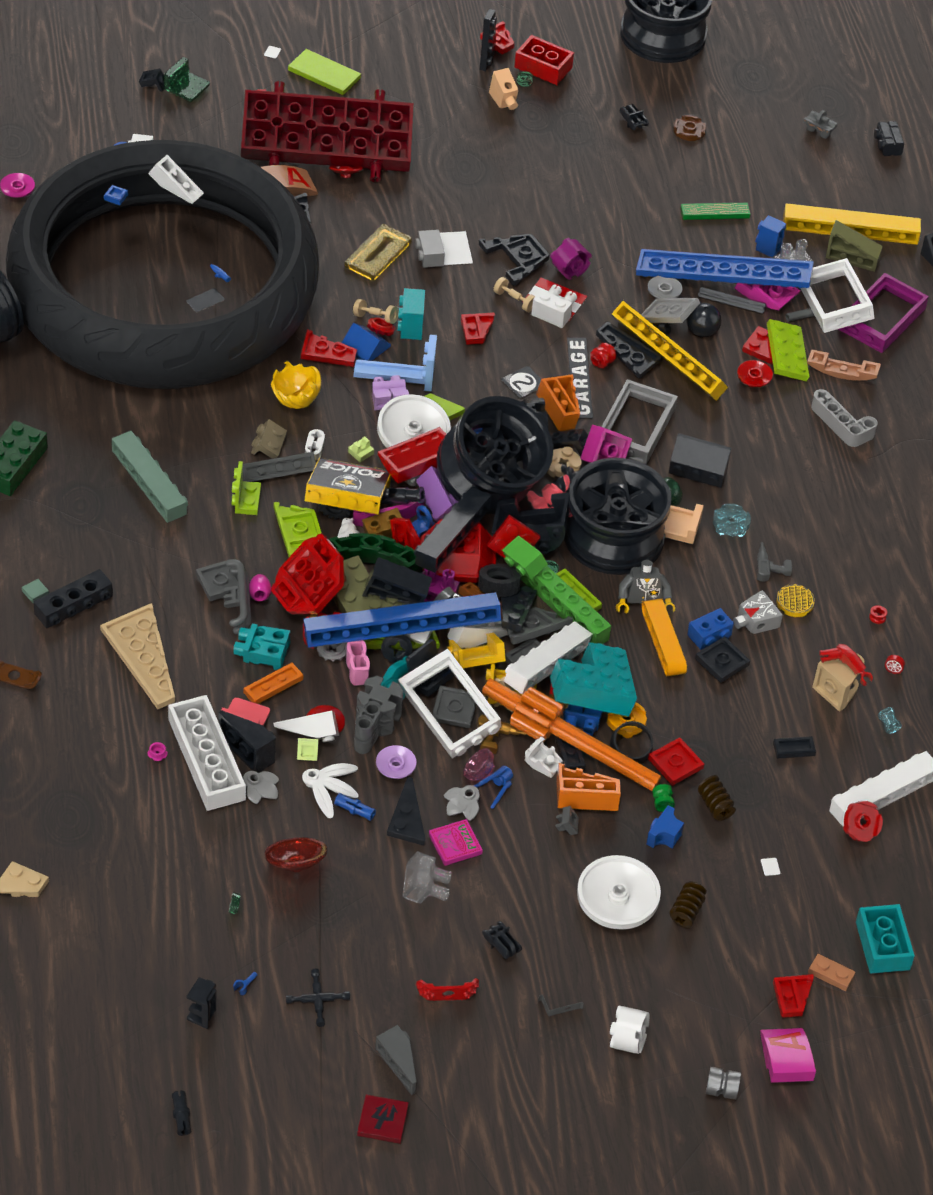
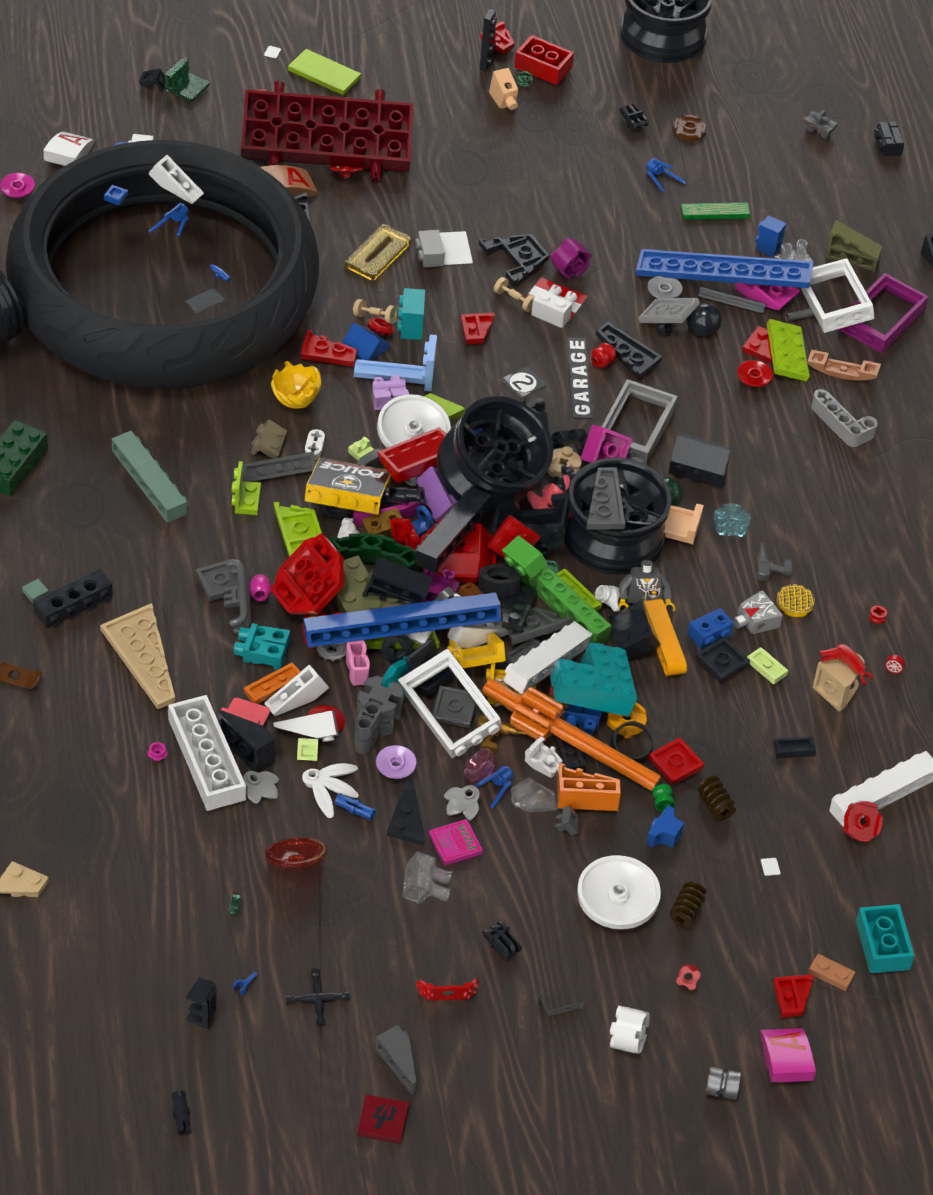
orange wedge [536,374,580,431] -> none
yellow brick [612,301,728,401] -> none
yellow brick [783,204,921,245] -> none
clear light blue bush [878,707,902,734] -> none
none -> white slope [43,132,95,166]
none -> blue plant [149,203,189,237]
none -> white slope [265,665,329,716]
none -> dark grey beam [356,448,383,468]
none -> clear slope [511,777,557,812]
none -> dark grey wing [587,467,625,529]
none -> white animal [595,585,620,612]
none -> black slope [608,600,661,661]
none -> blue plant [646,158,686,192]
none -> brick [676,964,701,990]
none -> yellowish green plate [747,647,788,684]

